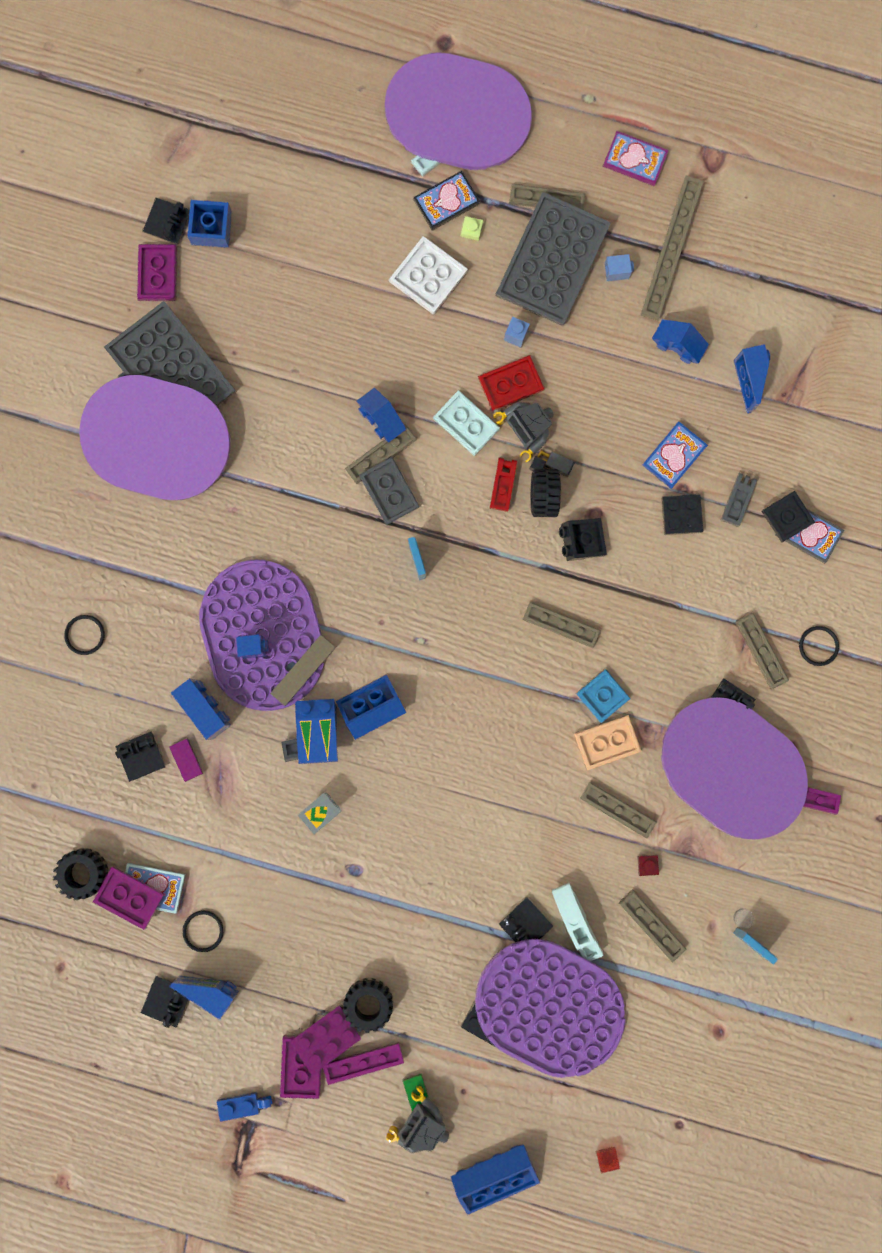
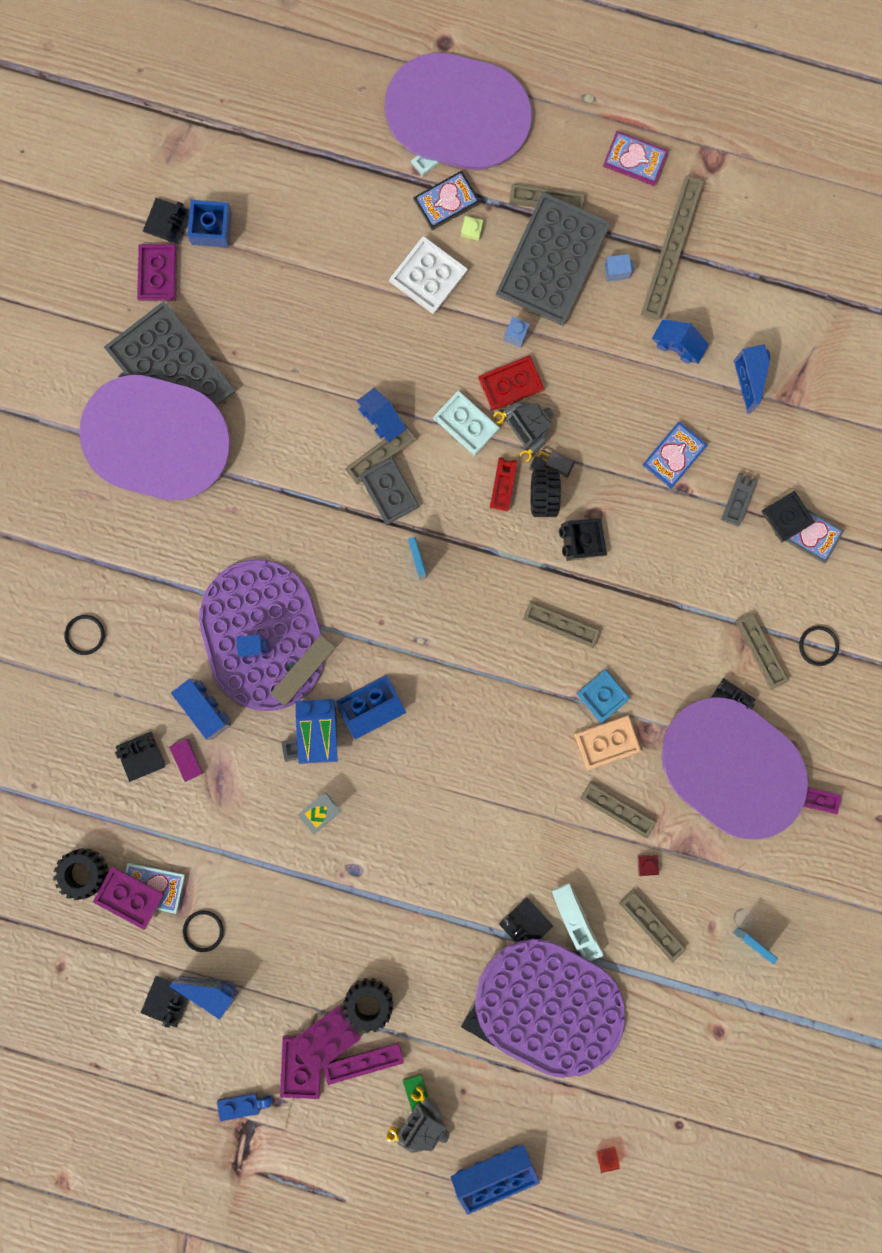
black plate [661,494,703,535] -> none

